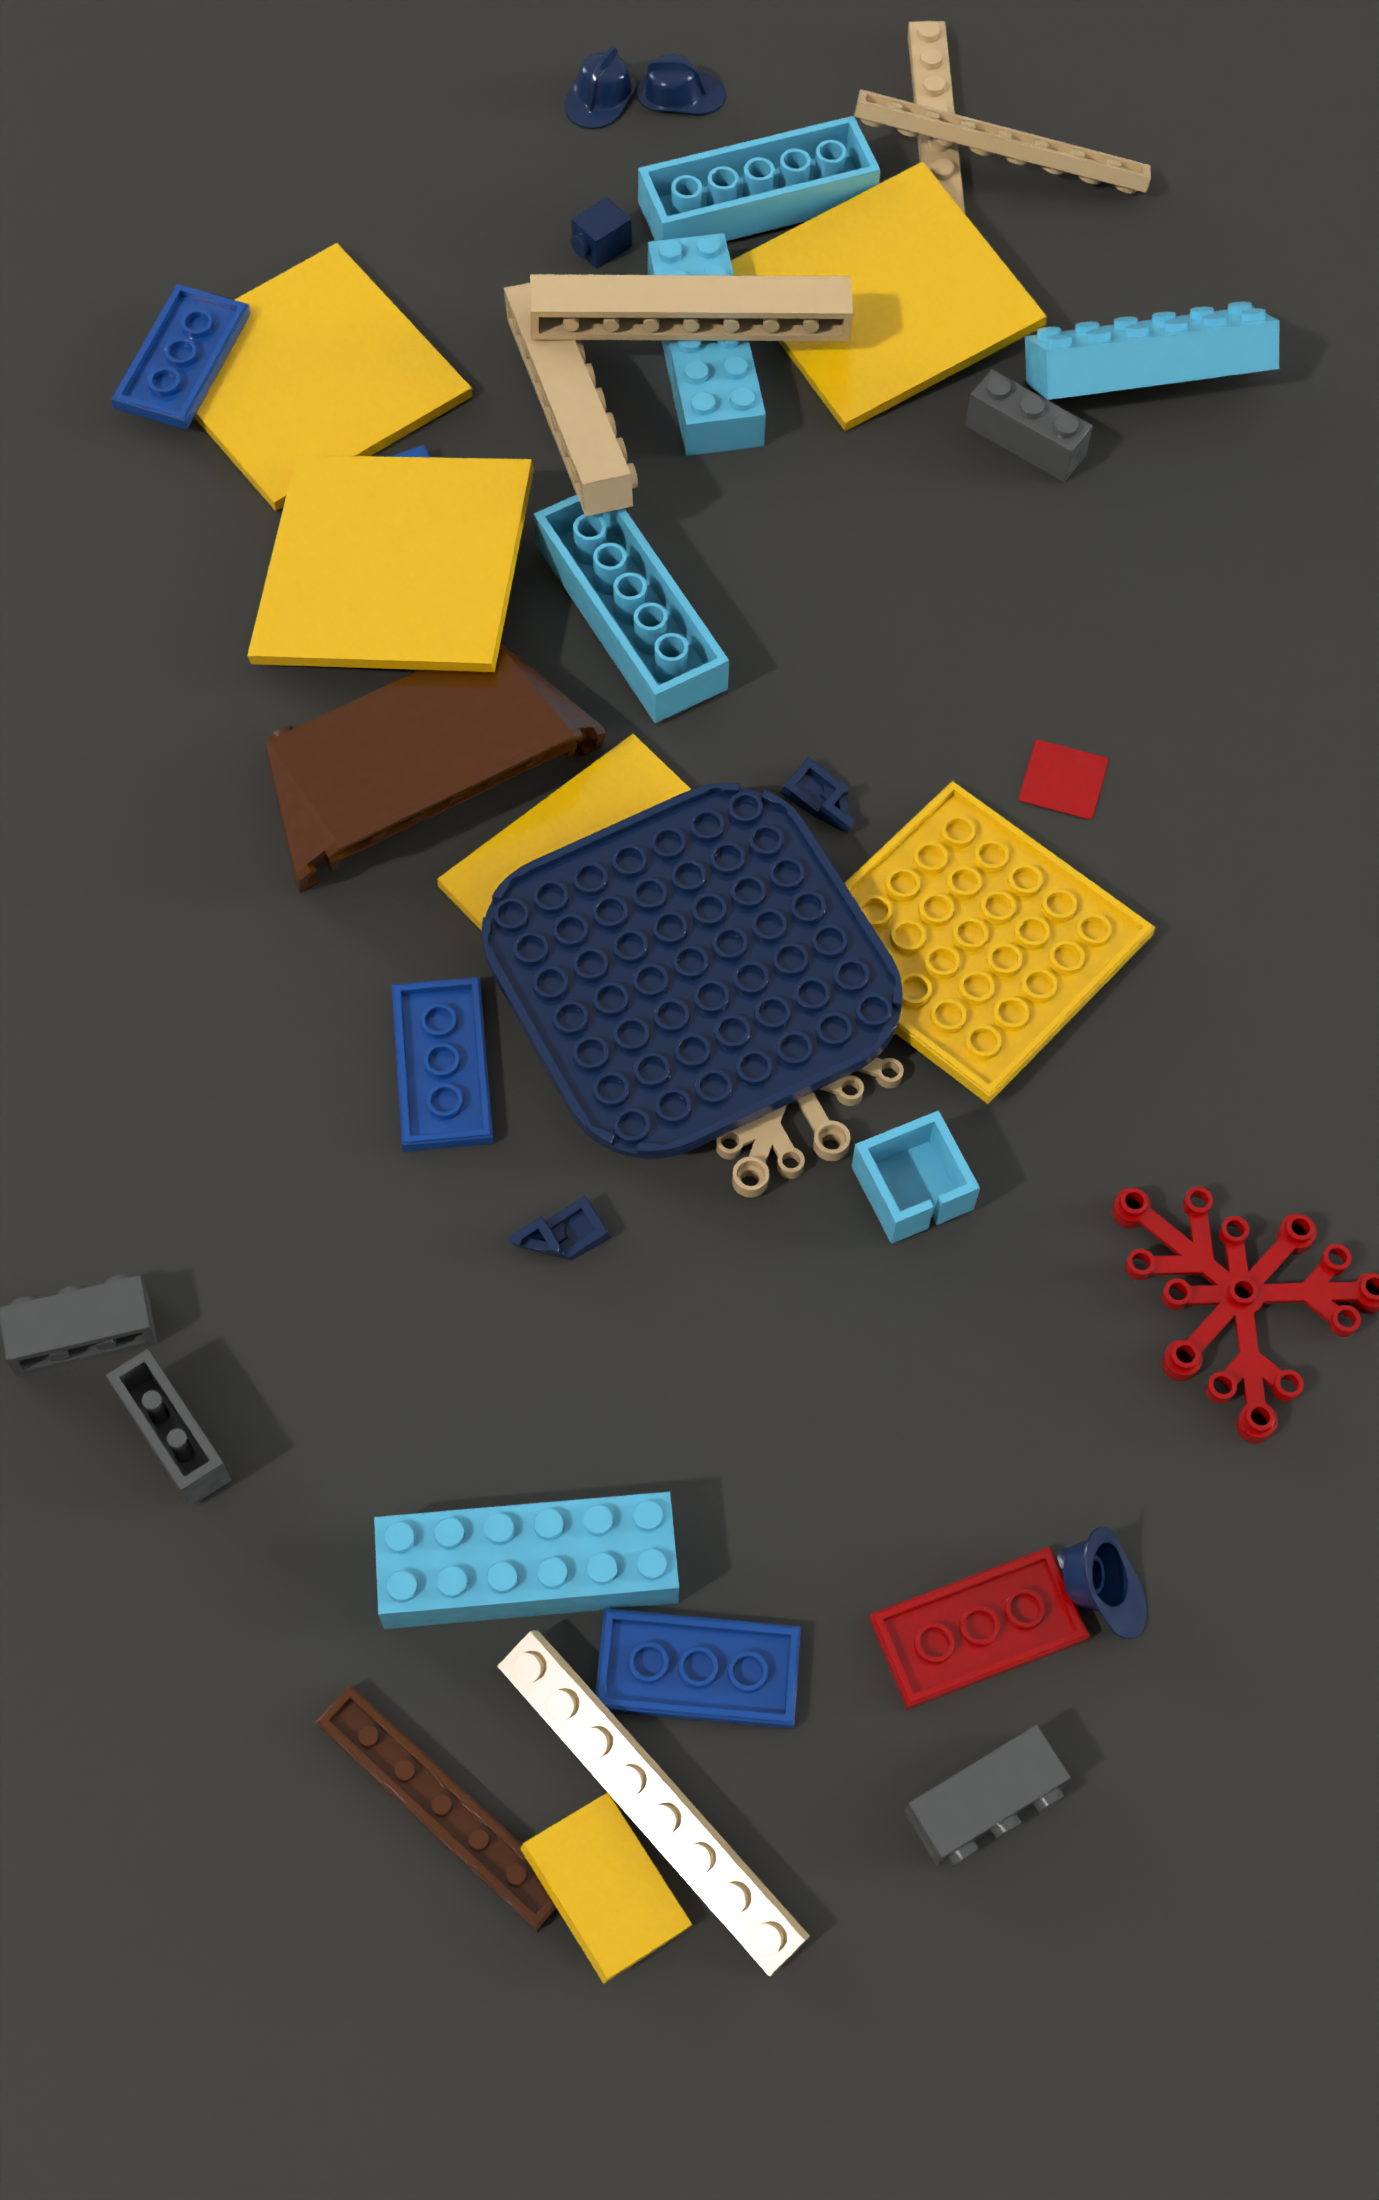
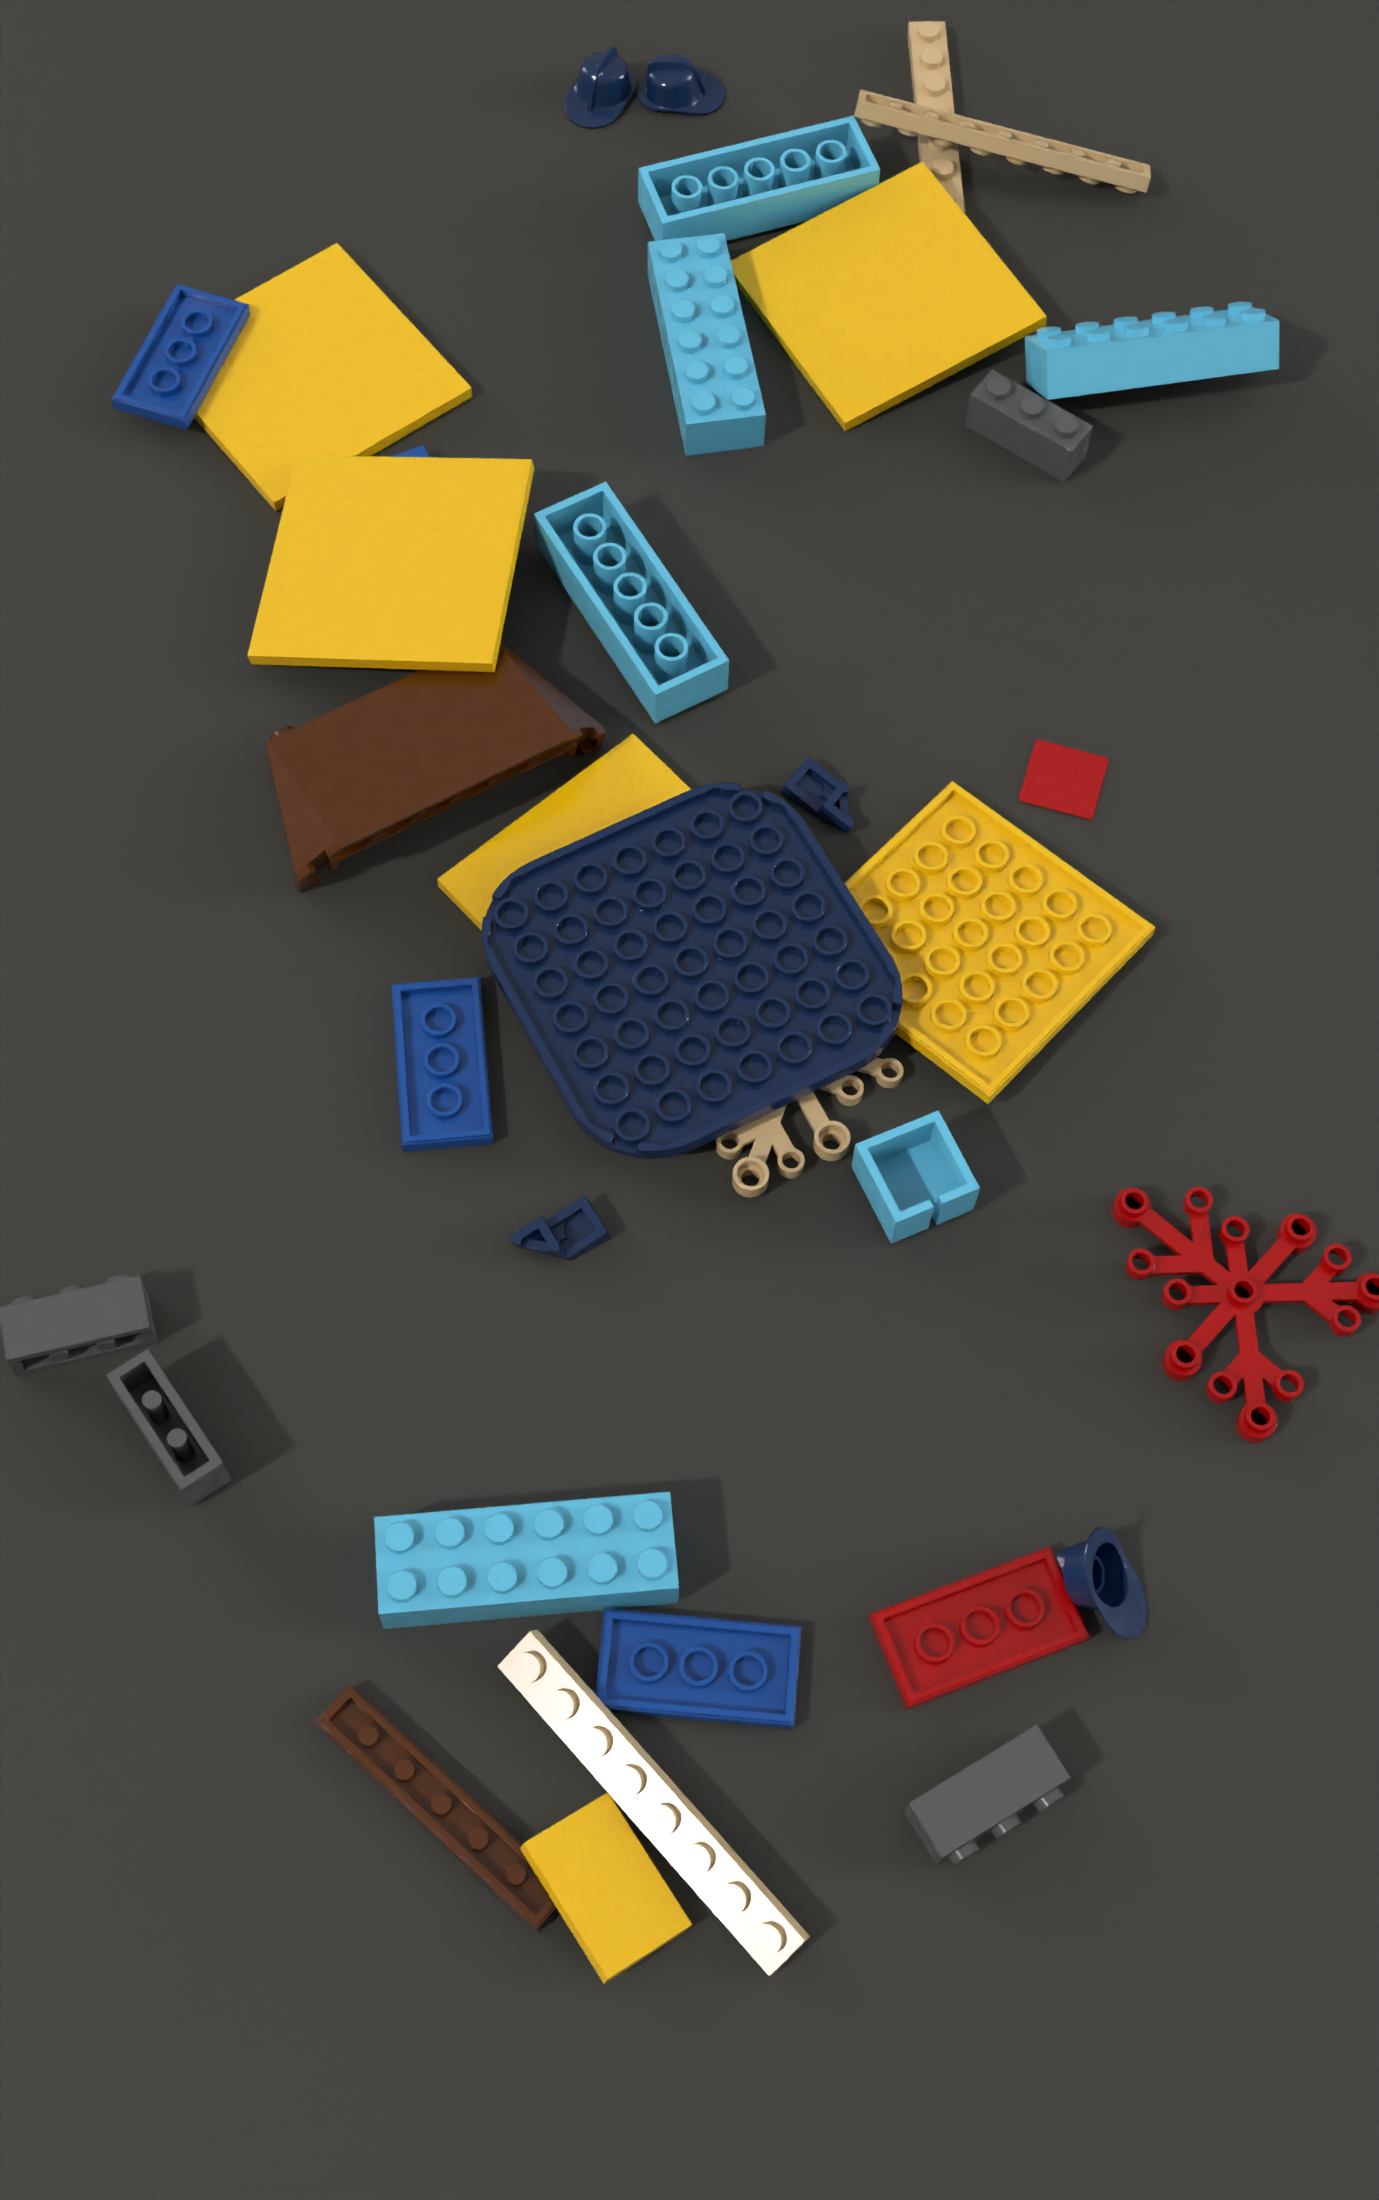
tan brick [504,283,638,517] -> none
tan brick [530,274,853,341] -> none
dark blue brick [571,197,632,269] -> none

